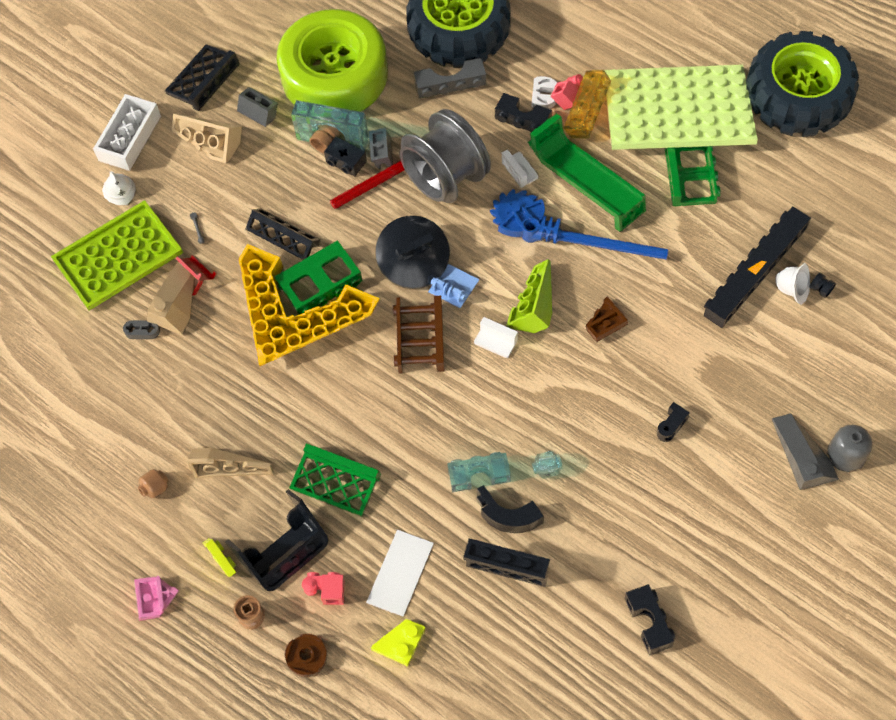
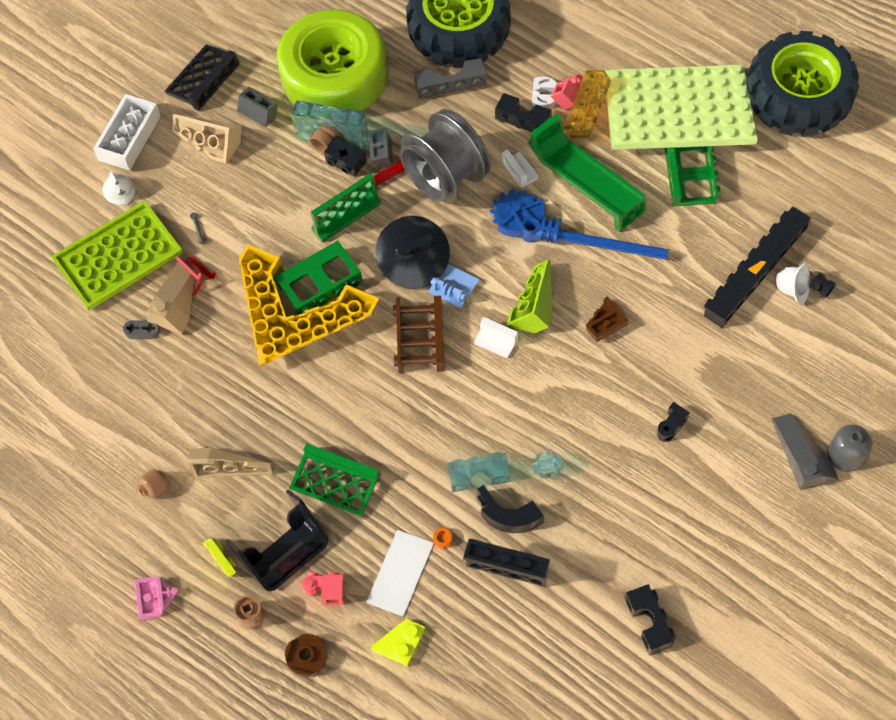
black fence [245,208,321,260] -> none
none -> green fence [311,173,381,243]
none -> orange tile [433,527,453,549]

